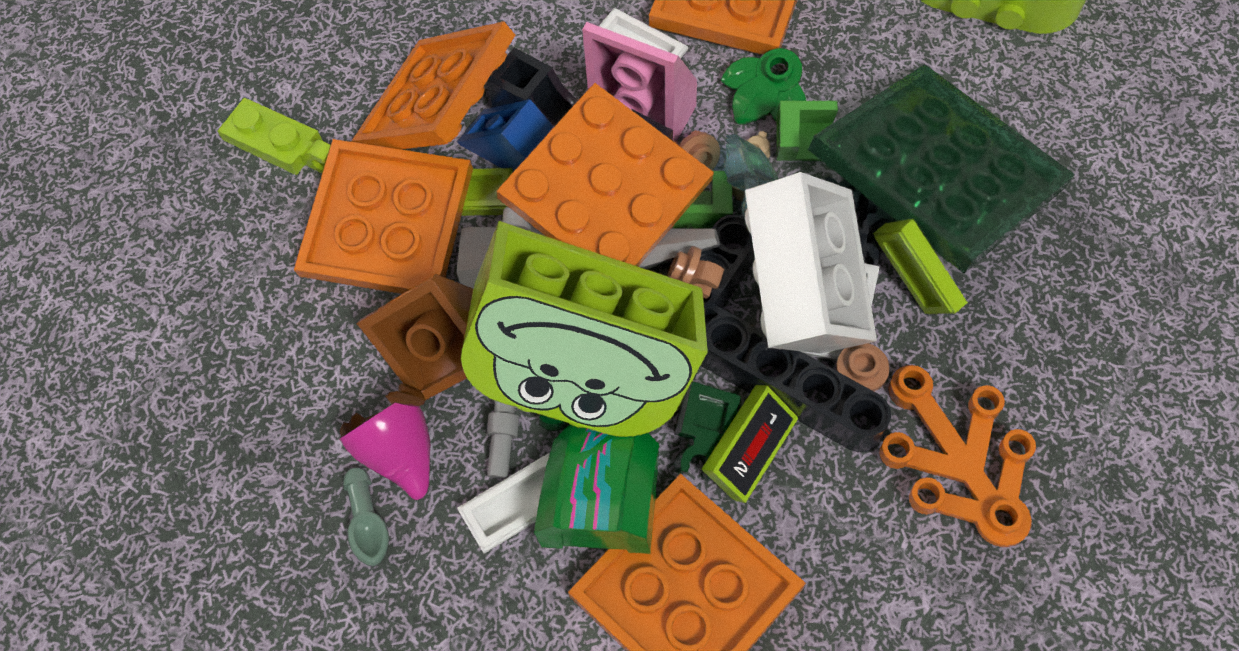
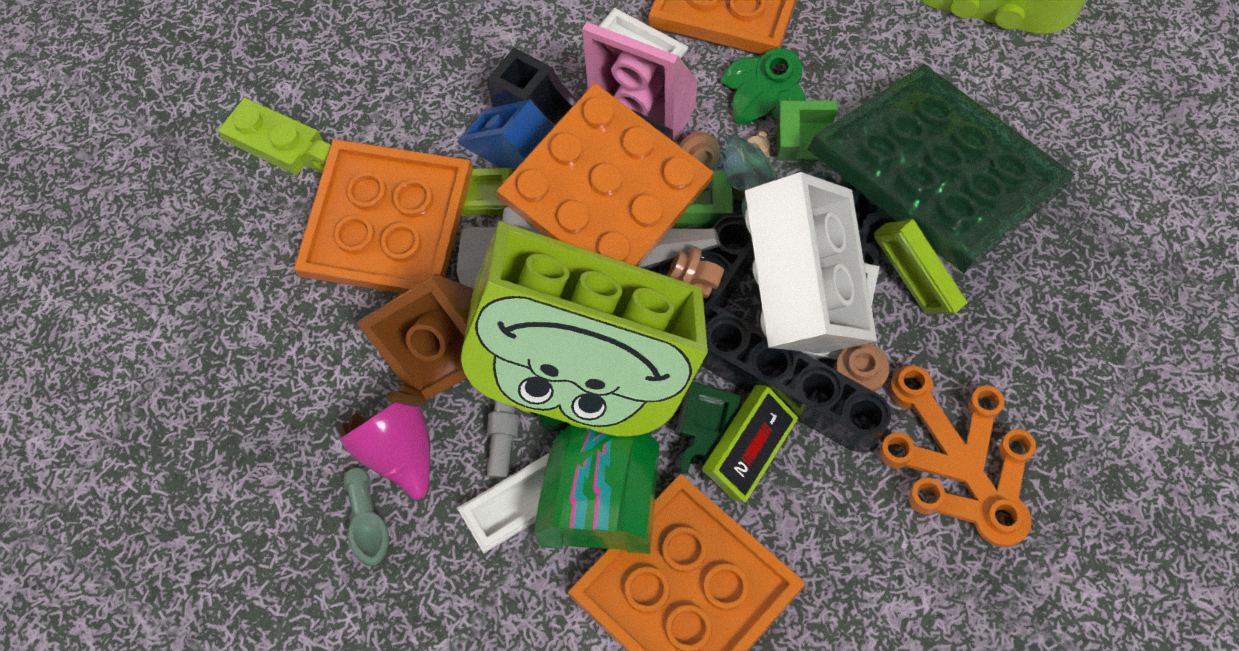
orange plate [351,21,516,149] -> none

